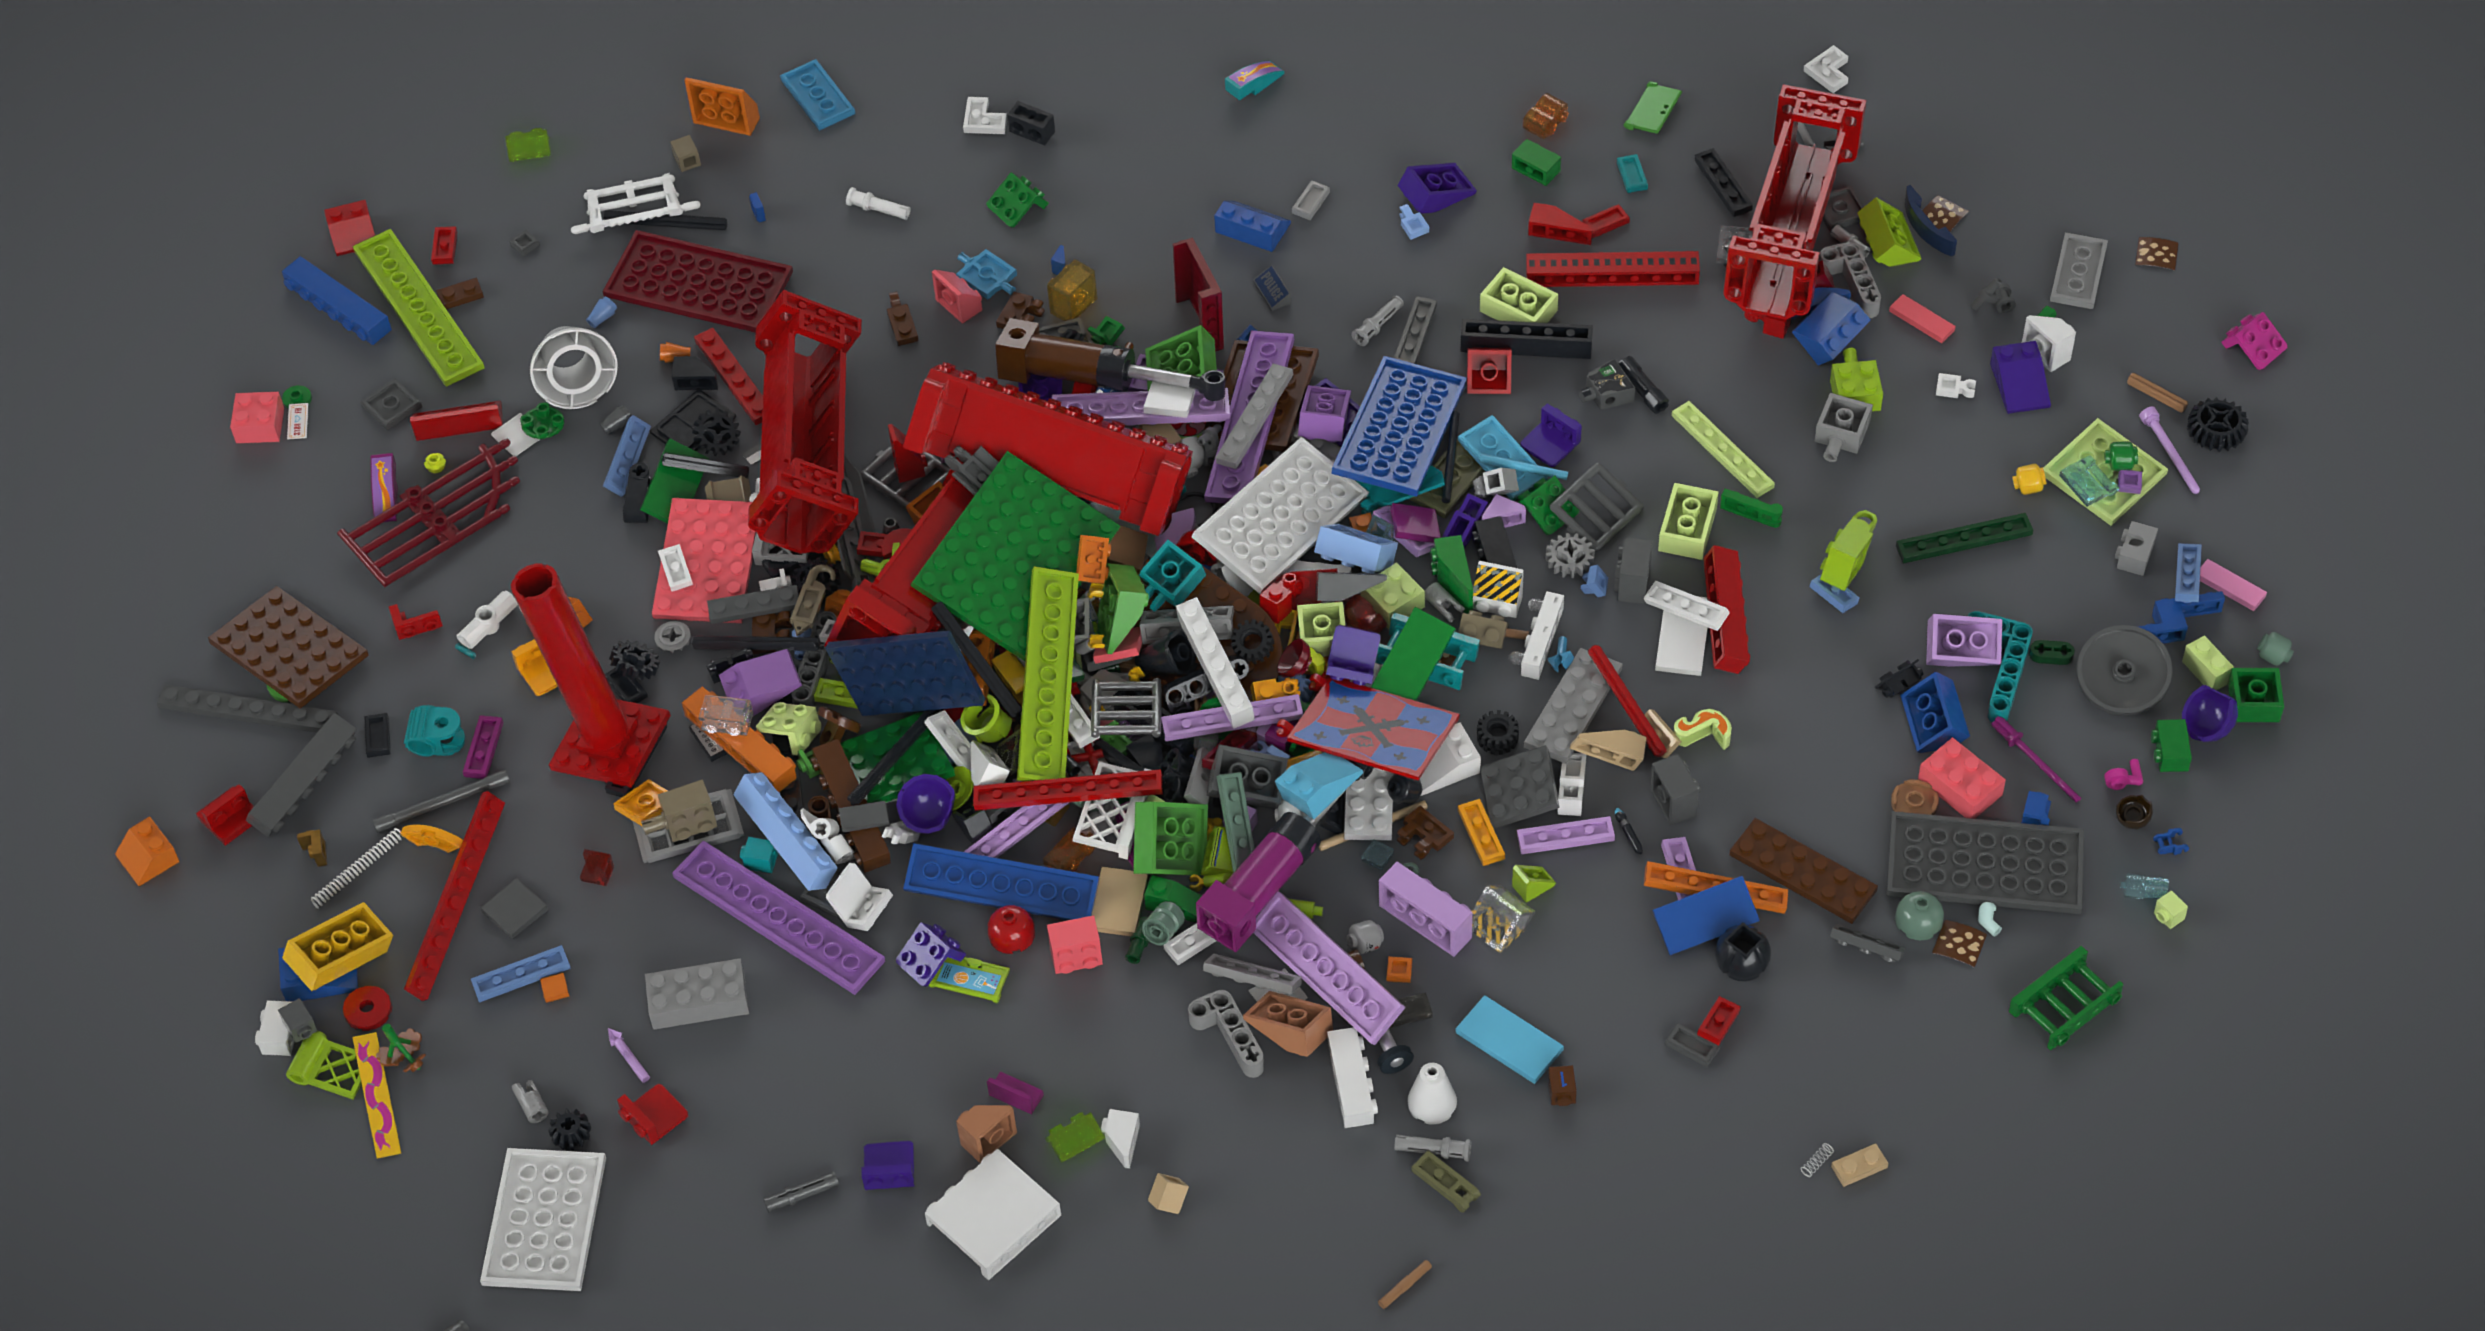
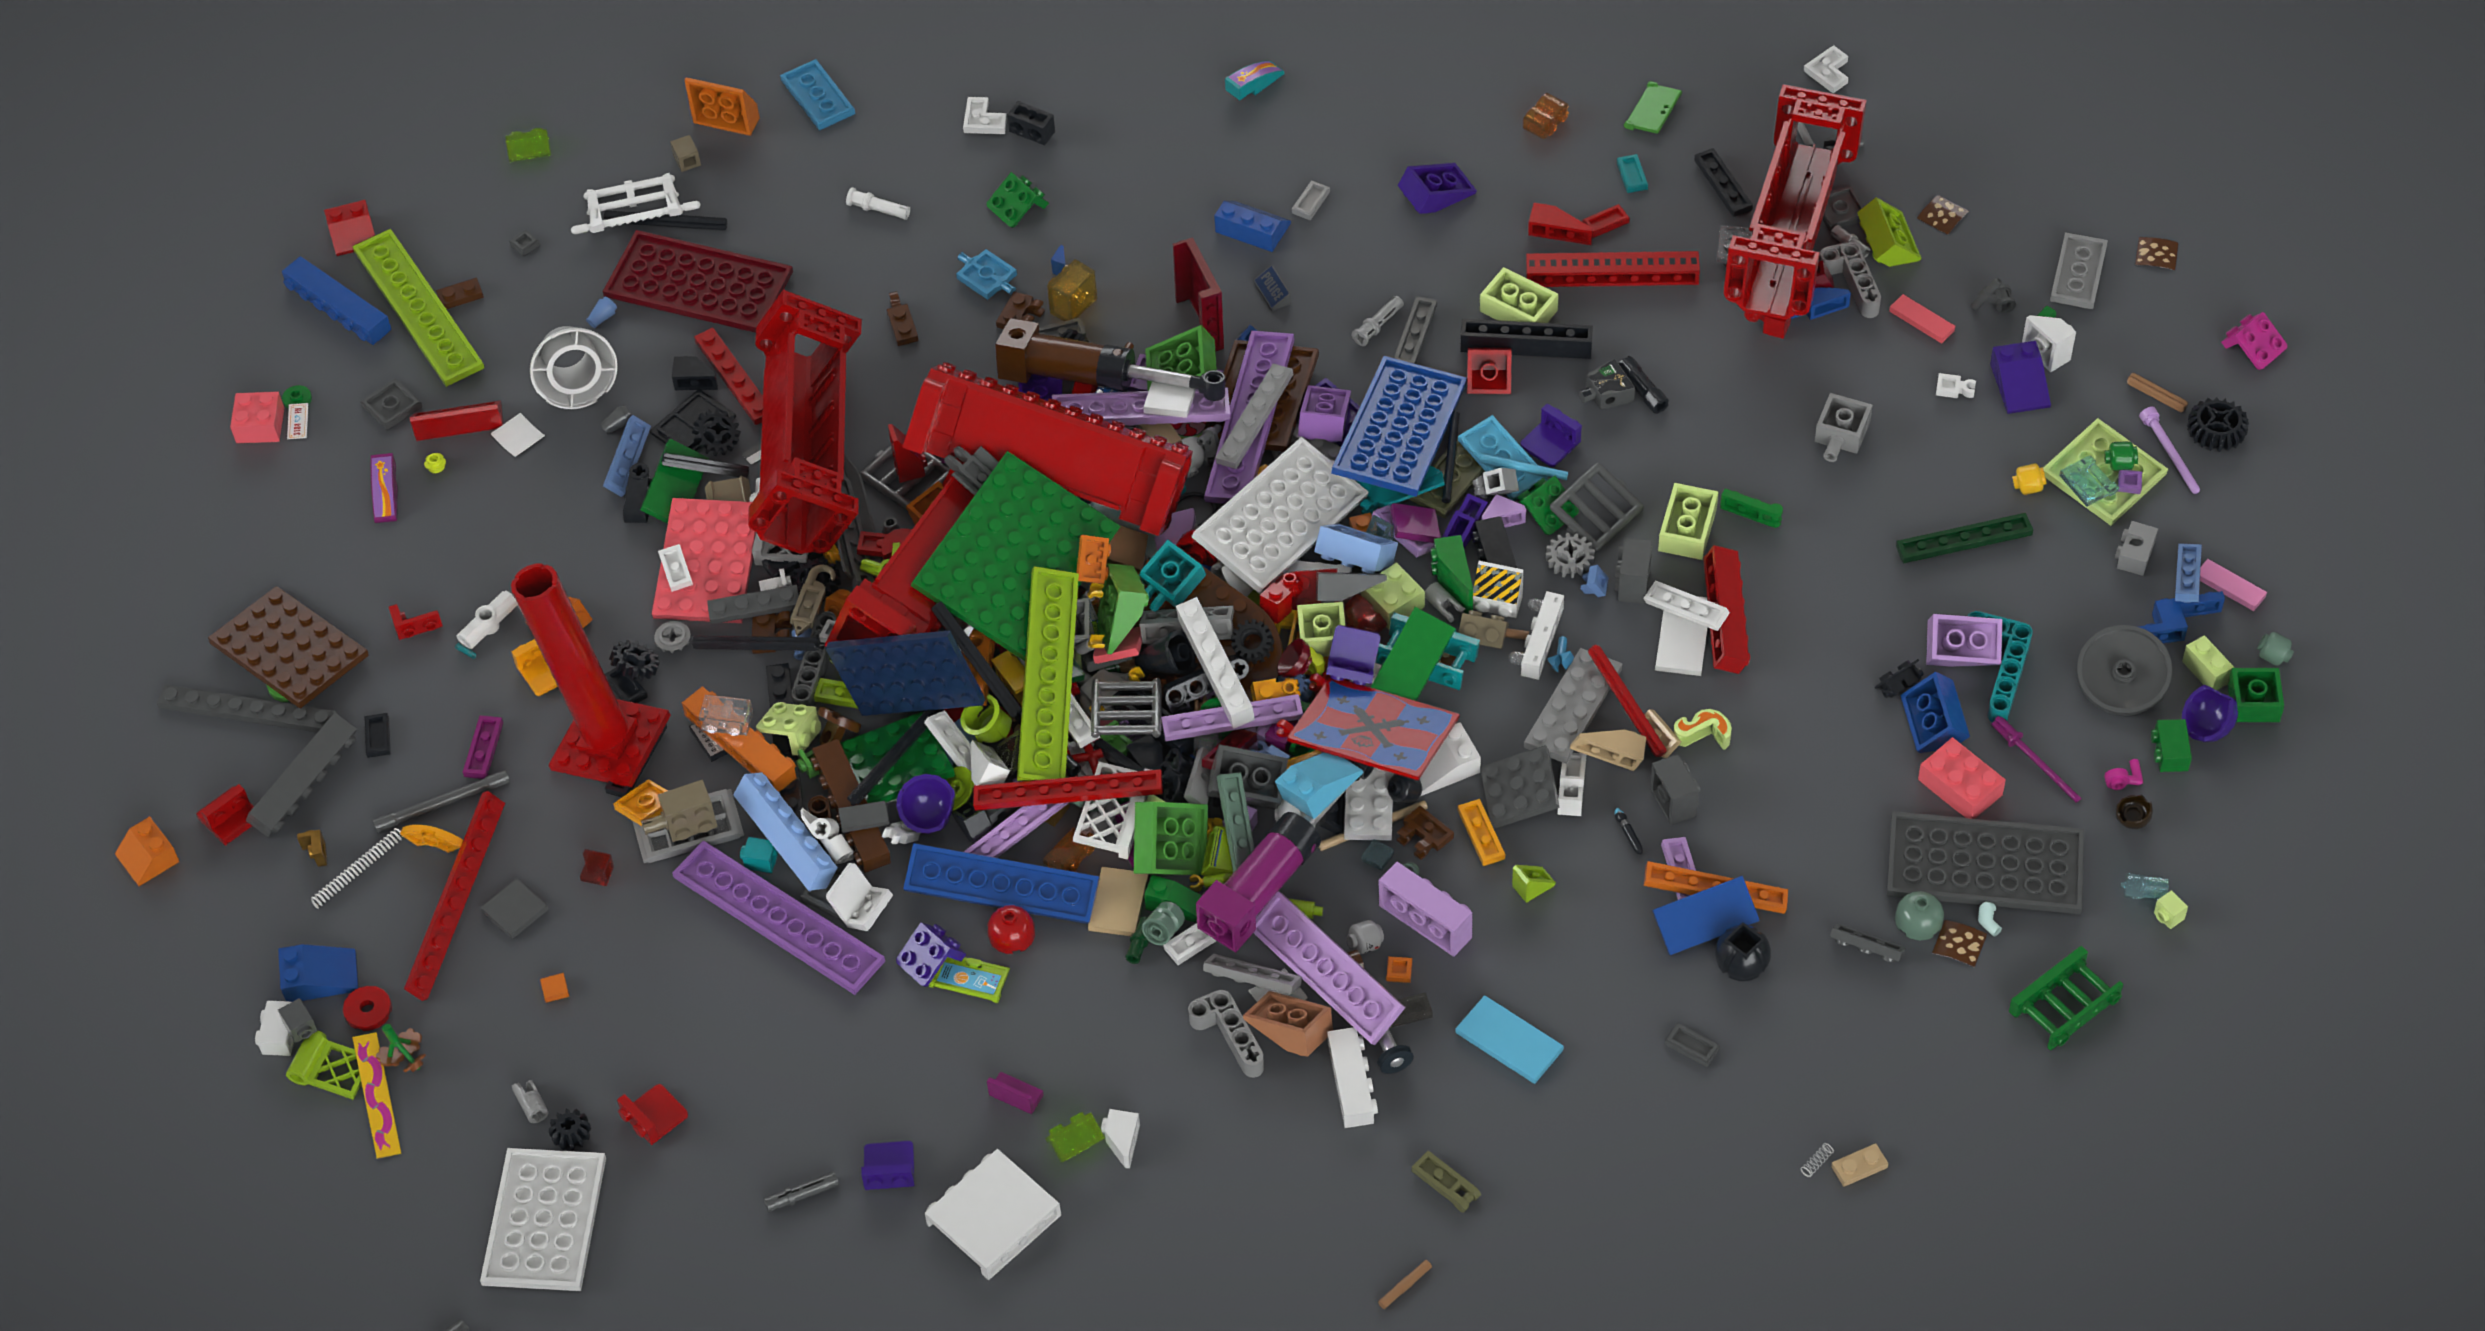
yellow brick [282,902,393,991] -> none
dark red piece [337,438,520,588] -> none
teal piece [404,705,466,757] -> none
red plate [431,226,457,265] -> none
medium blue plate [471,945,571,1003] -> none
green dish [520,402,565,439] -> none
lavender piece [608,1028,650,1083] -> none
light grey brick [645,958,749,1030] -> none
orange cone [660,342,691,363] -> none
black hinge [706,648,753,684] -> none
medium lavender slope [719,649,802,721] -> none
blue tile [749,192,766,223] -> none
coral slope [932,270,982,324] -> none
nougat slope [956,1105,1017,1163] -> none
coral brick [1047,915,1103,974] -> none
green bracket [1087,316,1125,345] -> none
tan panel [1148,1173,1189,1214] -> none
light grey pin [1395,1134,1471,1162] -> none
light blue plate [1399,204,1430,240] -> none
white cone [1408,1063,1457,1125] -> none
clear slope [1471,884,1536,953] -> none
black tyre [1477,710,1519,755] -> none
green brick [1512,139,1561,186] -> none
lavender plate [1517,816,1615,854] -> none
reddish brown brick [1548,1065,1577,1106] -> none
yellowish green tile [1672,401,1775,498] -> none
red plate [1697,996,1741,1046] -> none
reddish brown plate [1729,818,1878,924] -> none
blue slope [1792,292,1870,366] -> none
medium blue plate [1809,574,1860,613] -> none
lime brick [1820,510,1877,591] -> none
lime brick [1830,348,1883,412] -> none
medium nougat tile [1891,779,1939,815] -> none
dark blue slope [1905,185,1957,256] -> none
blue window [2021,791,2051,826] -> none
dark green beam [2029,640,2075,665] -> none
blue piece [2153,828,2189,855] -> none

